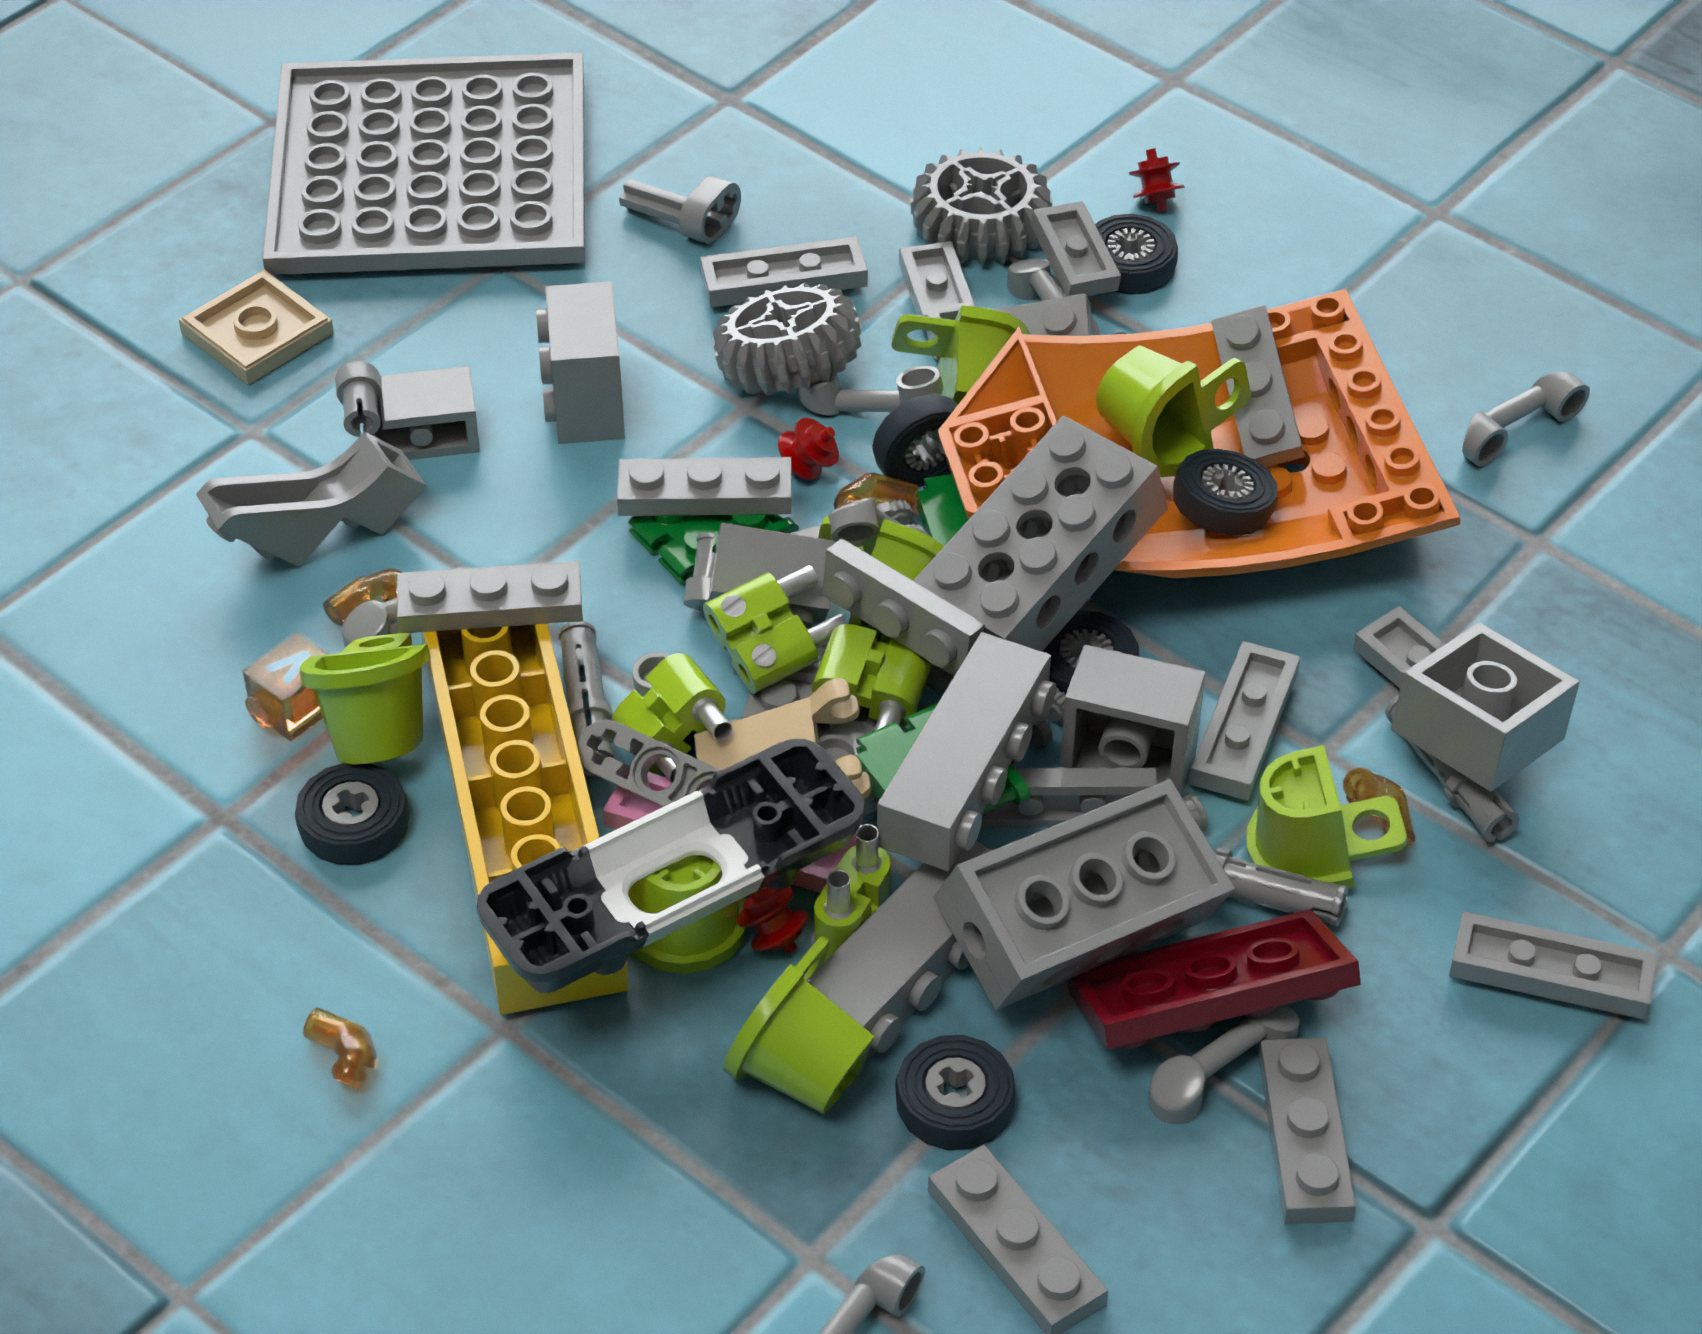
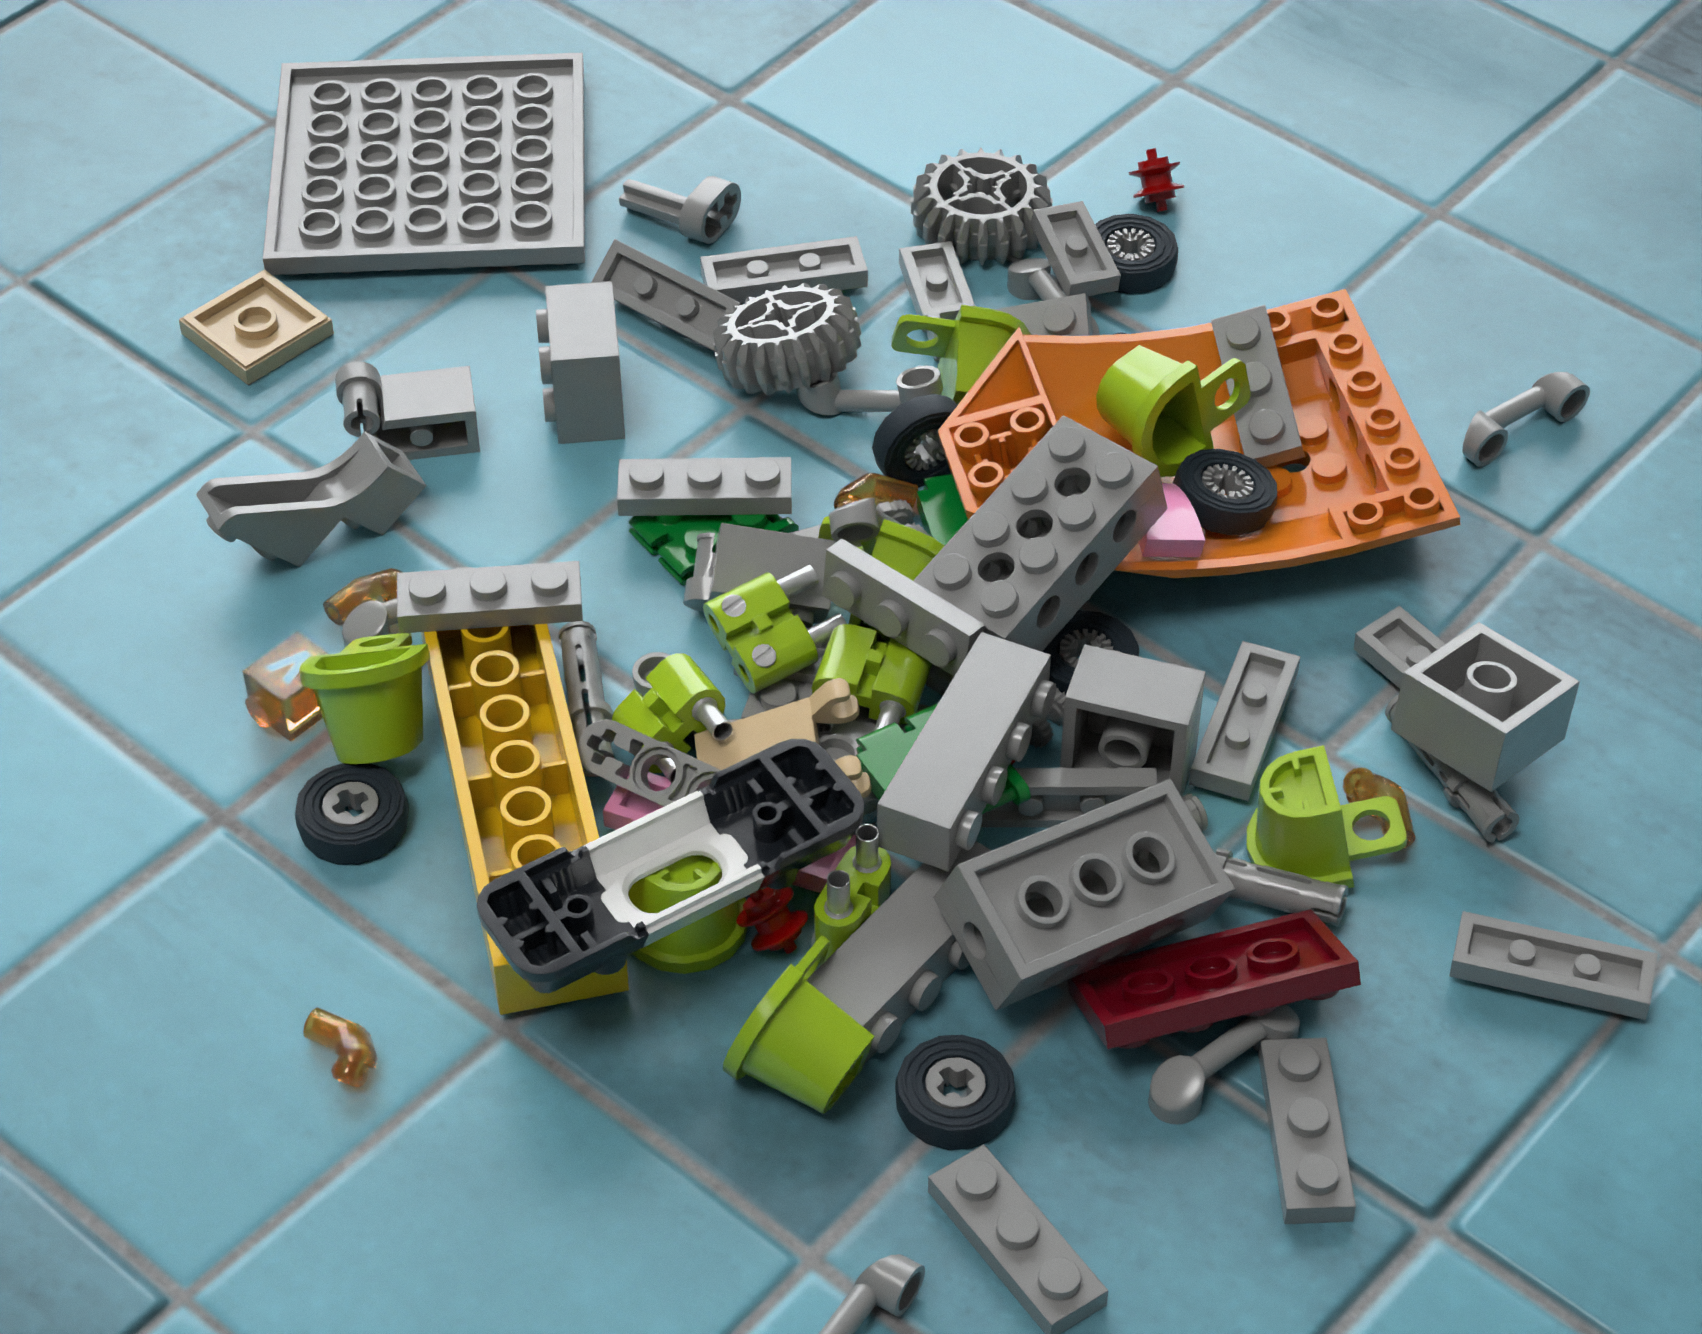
red wheel [778,417,839,481] -> none
none -> light grey plate [591,239,743,352]
none -> bright pink slope [1139,483,1205,557]

